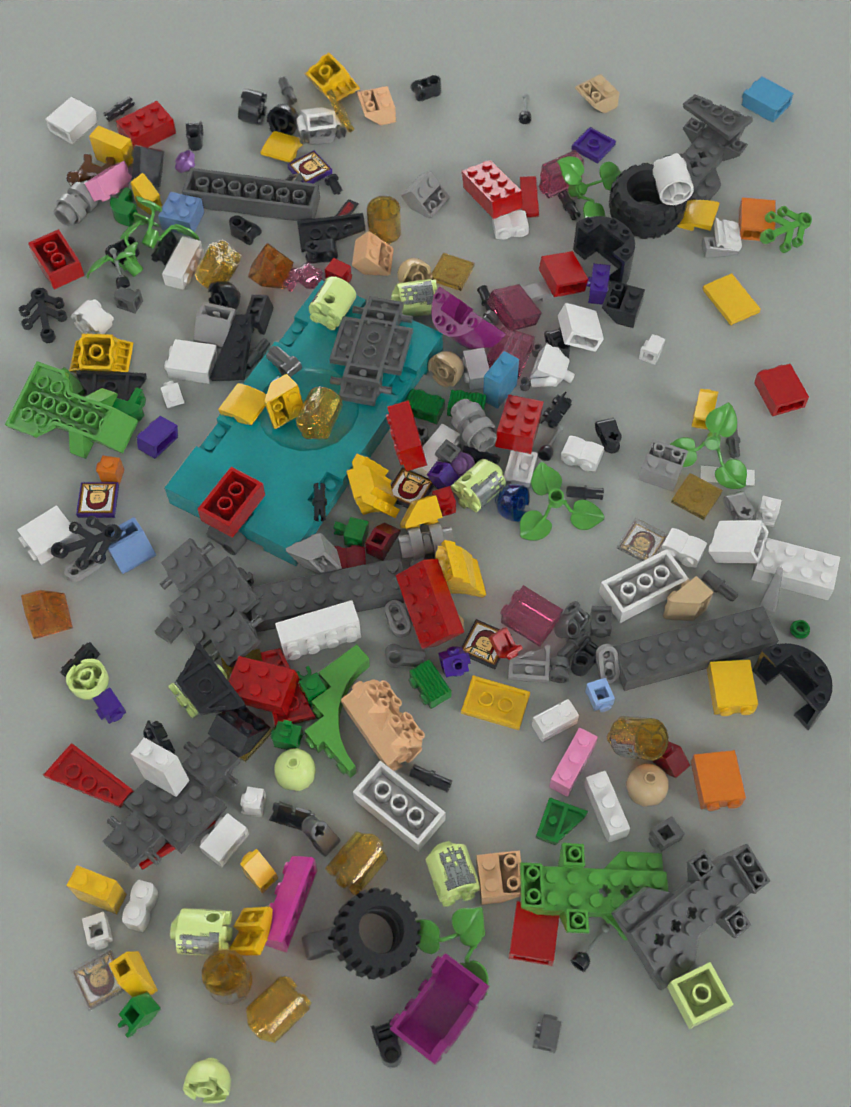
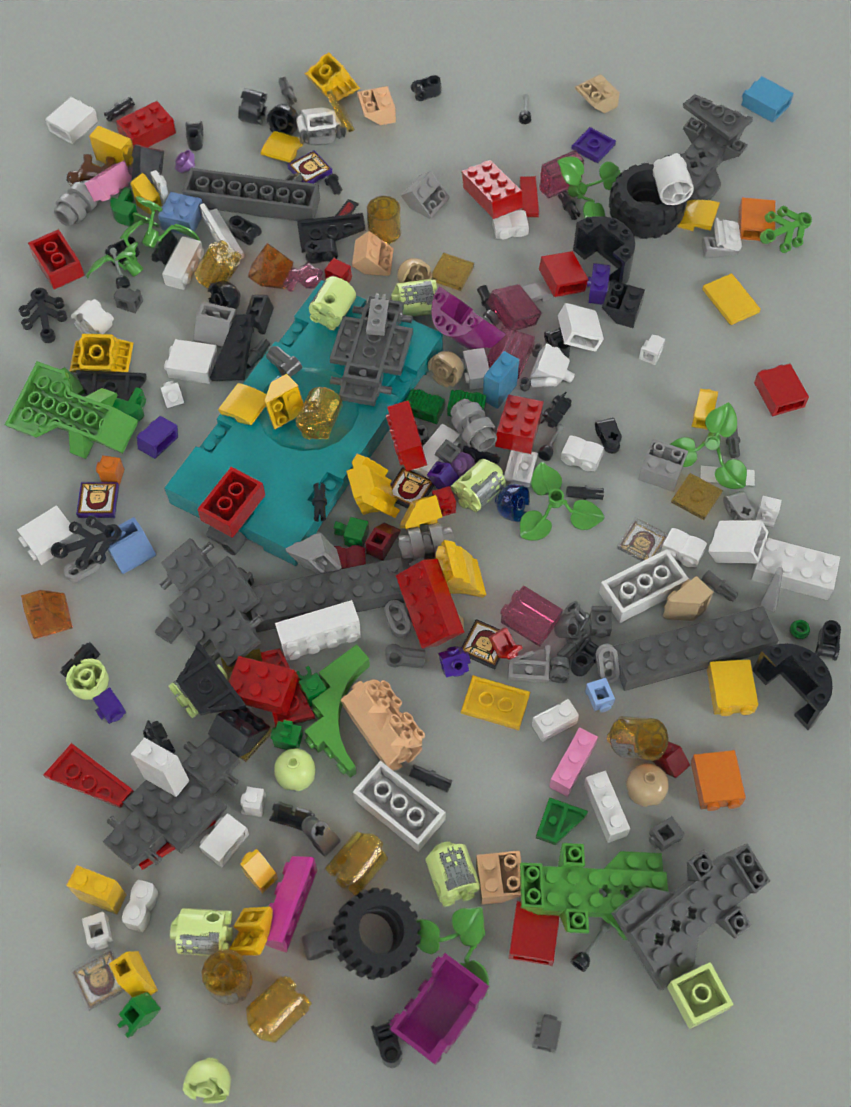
green brick [408,659,452,709] -> none
none -> white plate [150,170,169,206]
none -> white fence [199,203,244,259]
none -> light grey hinge [366,293,389,336]
none -> black piece [815,620,841,661]

